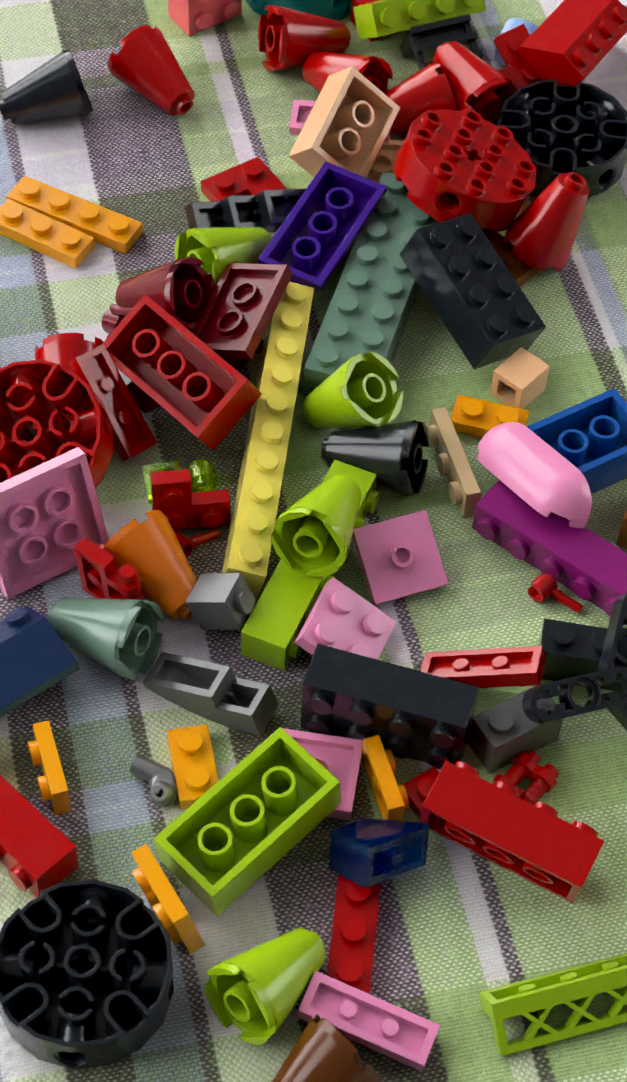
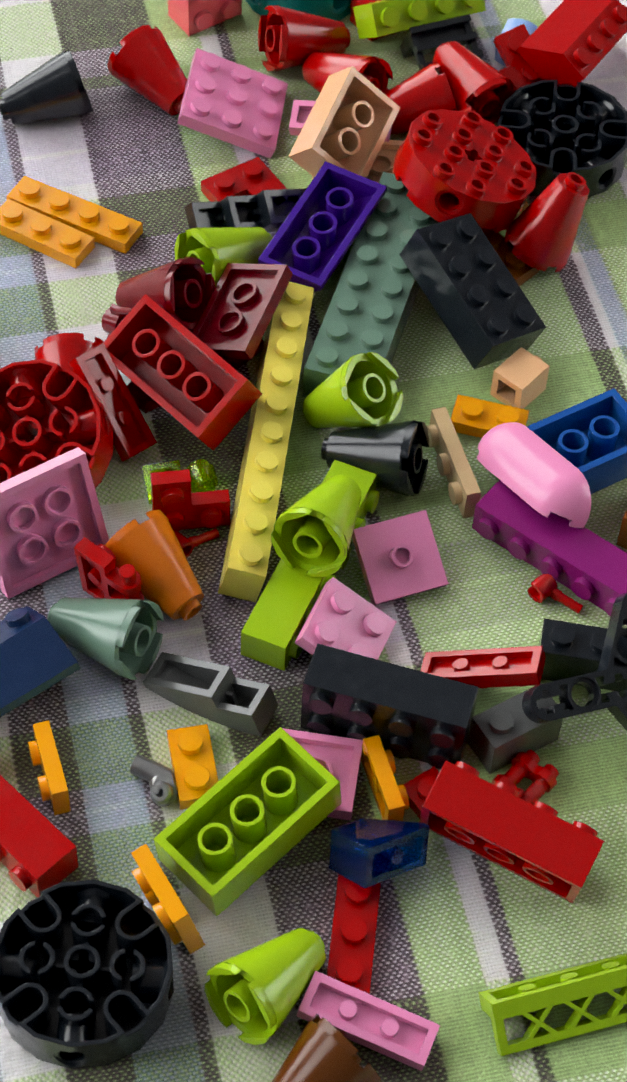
dark grey brick [185,573,257,630] -> none
none -> bright pink plate [177,48,288,159]

